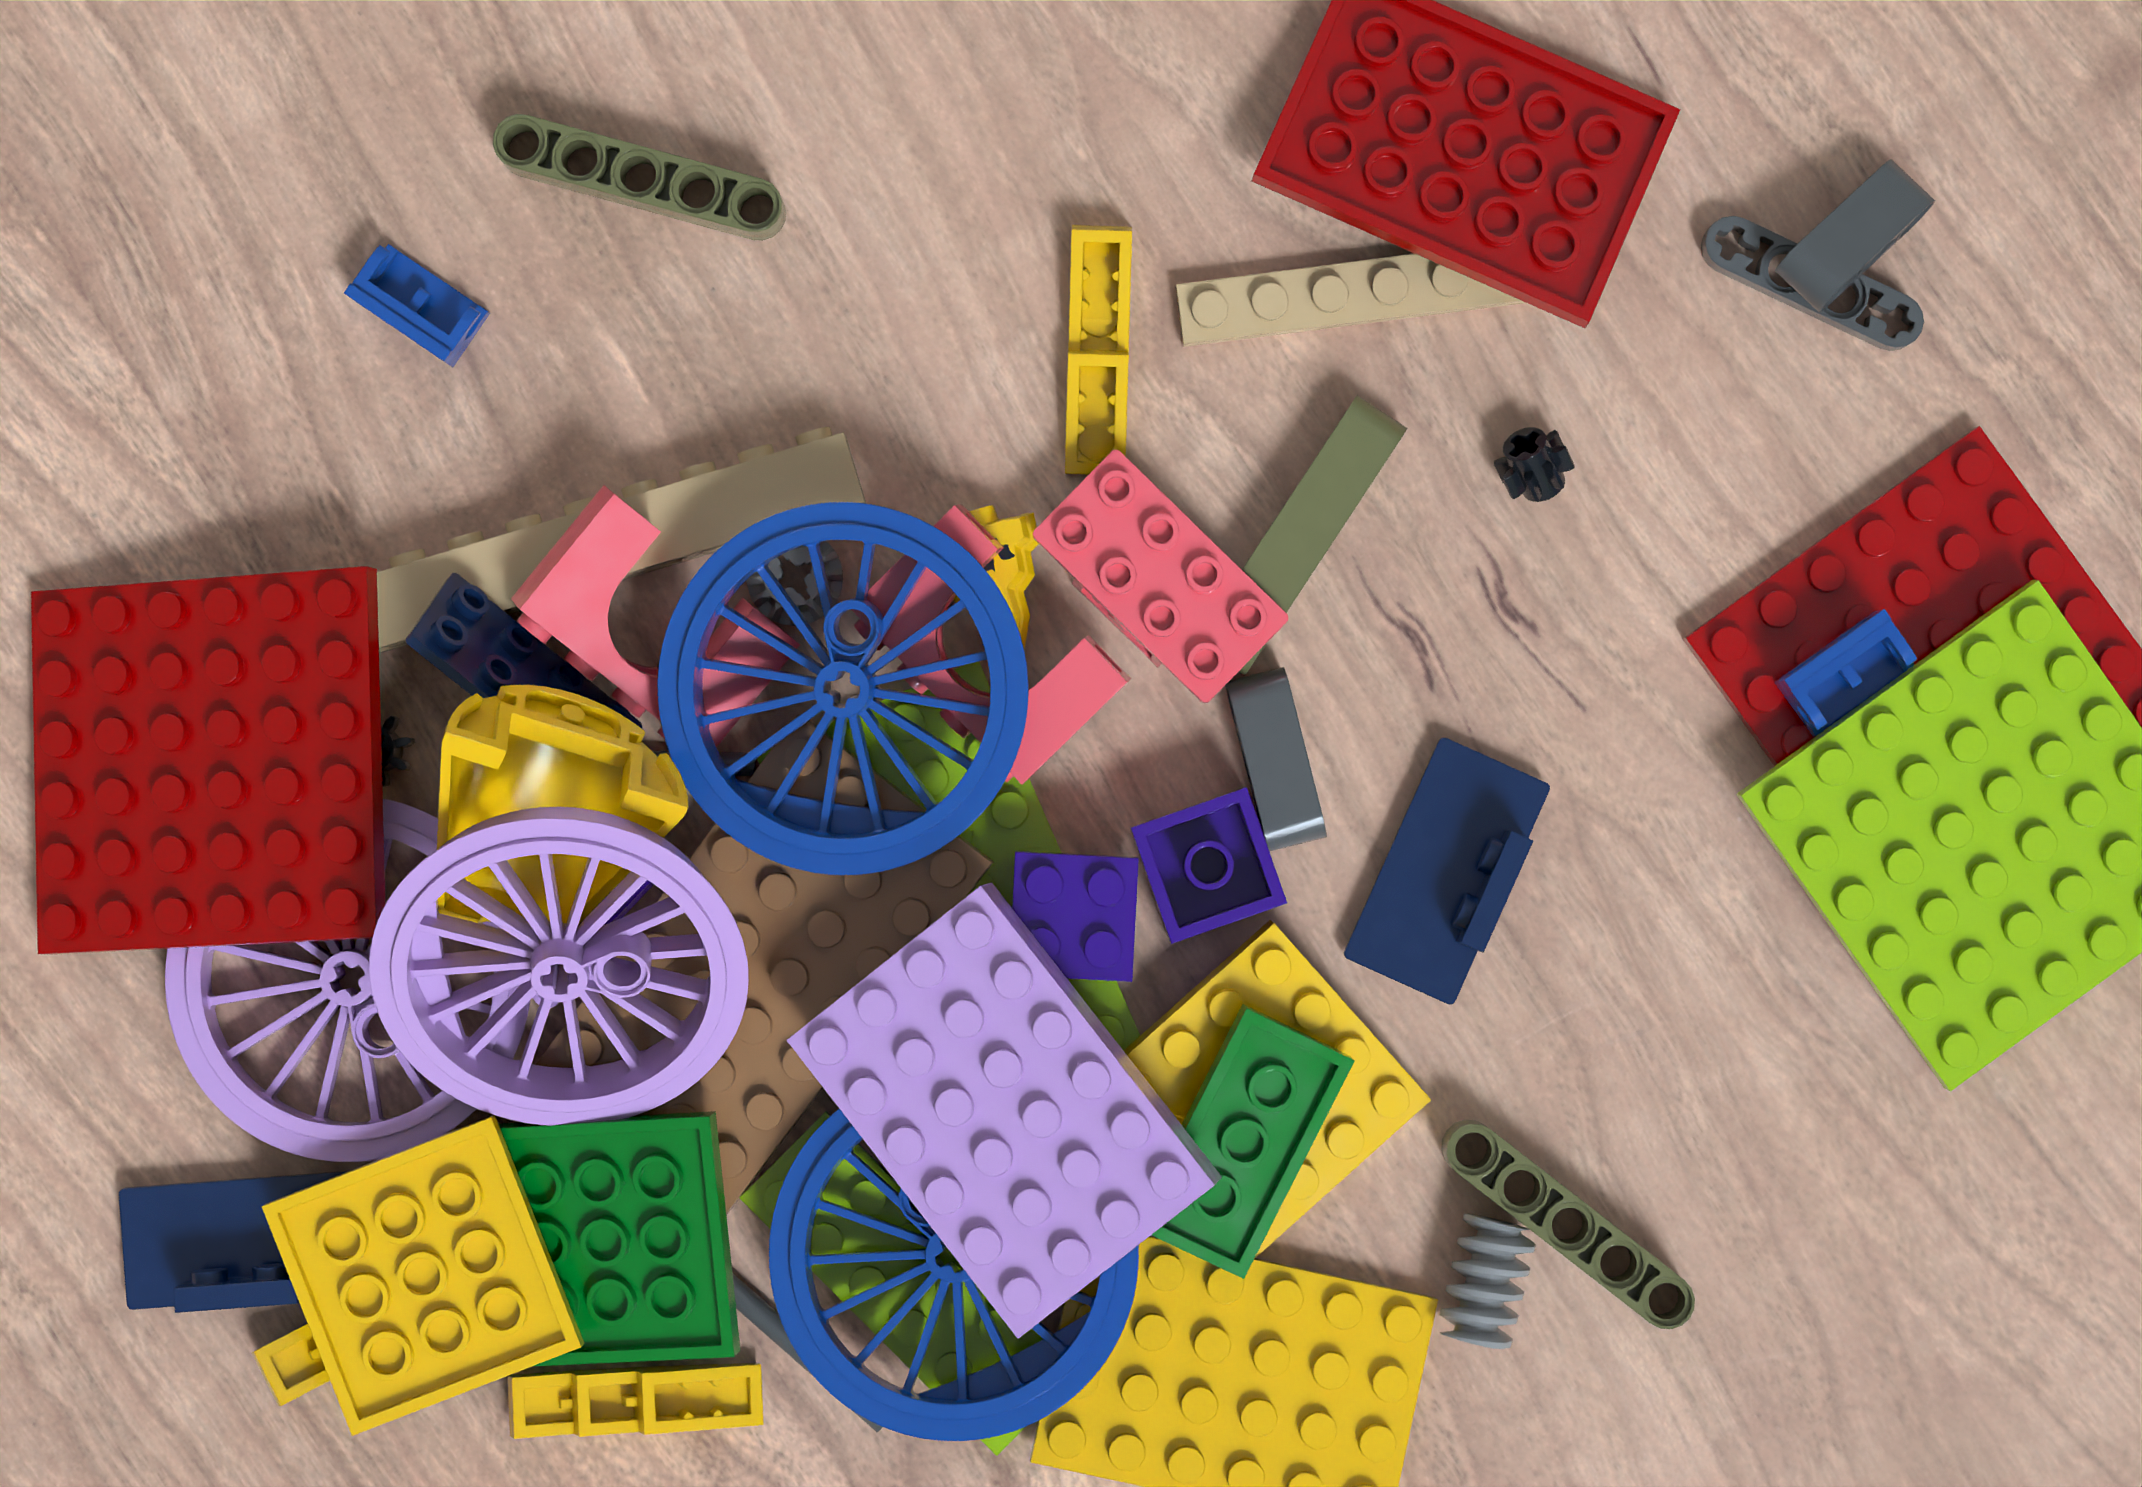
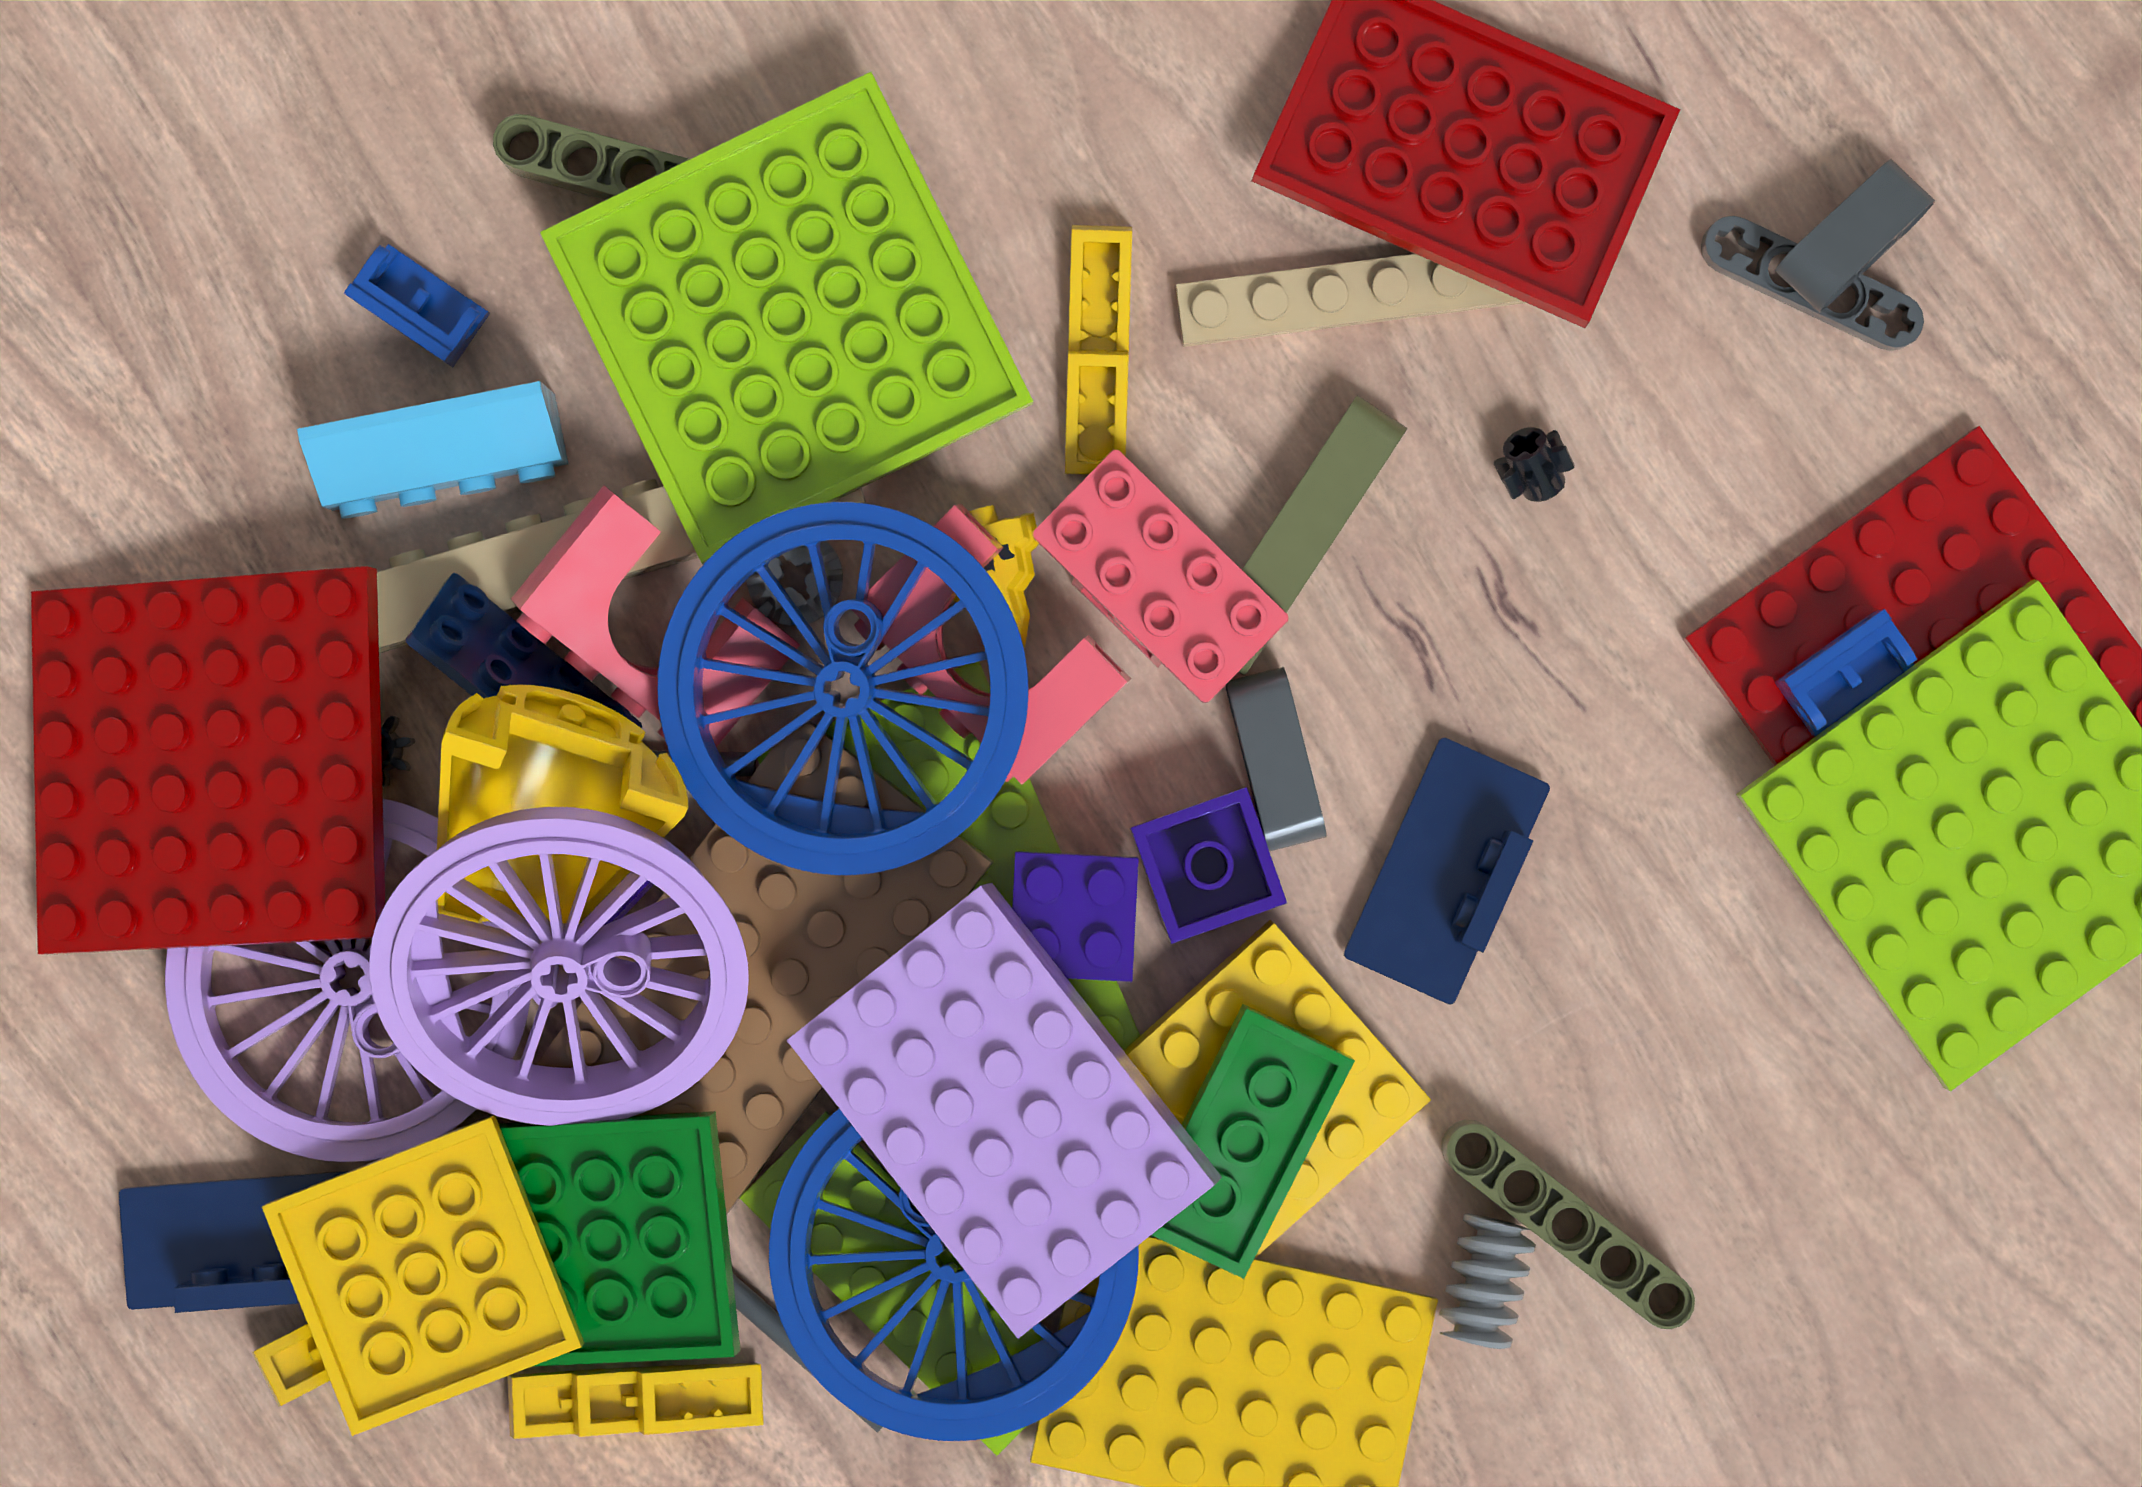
none -> medium azure slope [297,381,568,518]
none -> lime plate [540,72,1033,565]

